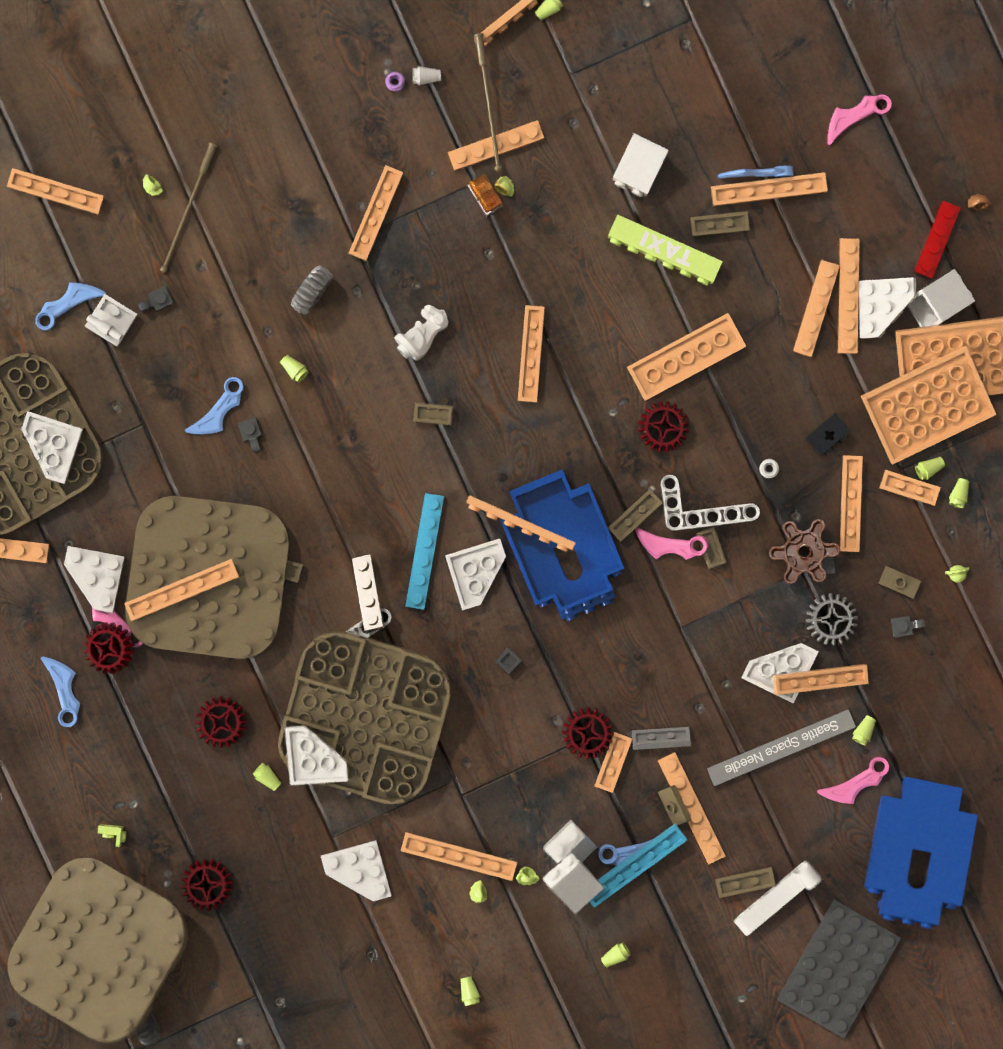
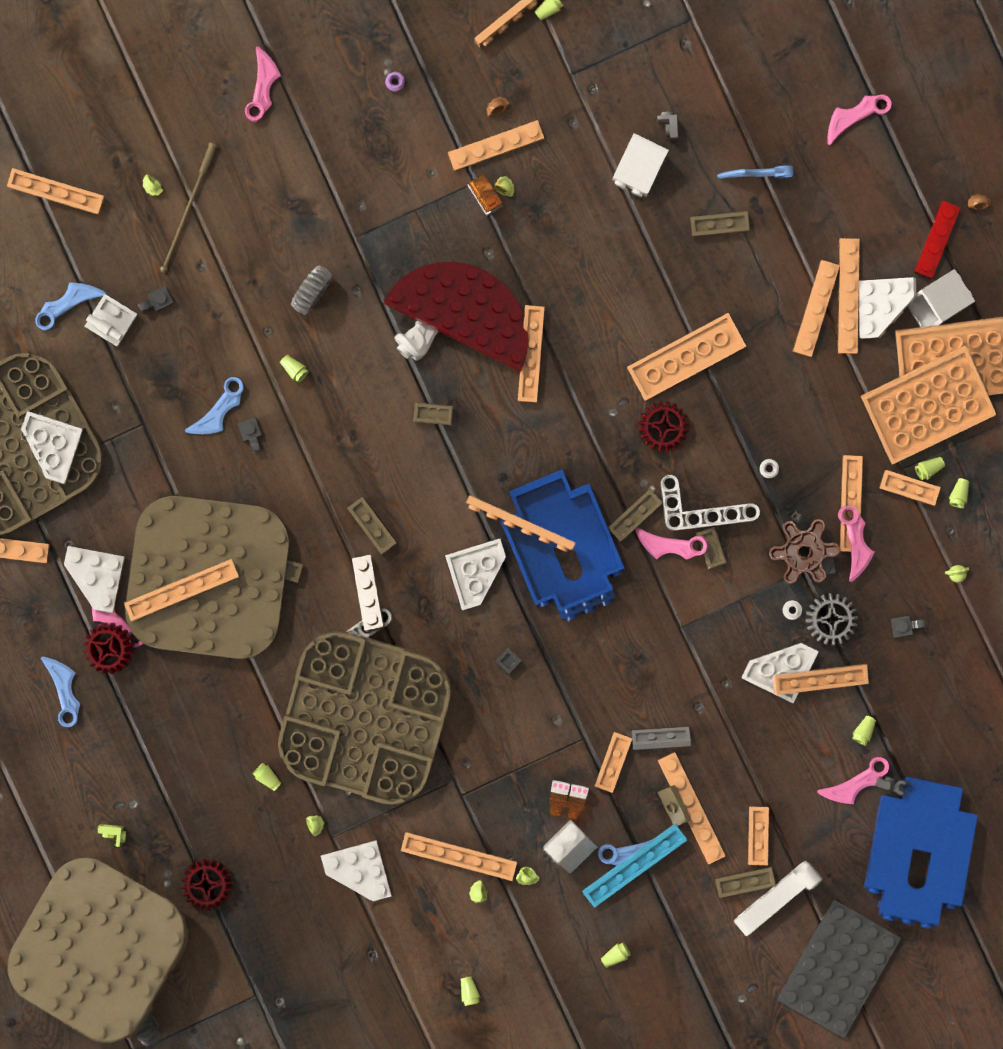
dark red gear [195,696,247,748] -> none
white plate [285,725,349,785] -> none
light nougat plate [349,165,403,261] -> none
medium azure plate [405,493,444,610] -> none
white cone [413,66,441,85] -> none
dark tan piece [474,33,502,172] -> none
white slope [543,853,604,914] -> none
dark red gear [562,707,614,759] -> none
yellowish green brick [608,214,723,285] -> none
light grey tile [707,709,856,786] -> none
light nougat plate [711,172,828,206] -> none
black brick [805,413,850,456] -> none
dark tan plate [878,566,921,599] -> none
none -> bright pink piece [245,46,281,122]
none -> yellowish green piece [306,815,324,836]
none -> dark tan plate [347,497,396,555]
none -> dark red plate [383,262,528,372]
none -> medium nougat piece [487,97,510,116]
none -> clear orange hips [549,780,589,820]
none -> light grey bracket [657,112,678,141]
none -> light nougat plate [748,806,769,865]
none -> white plate [783,601,802,620]
none -> bright pink piece [838,506,874,582]
none -> dark grey plate [875,776,911,796]

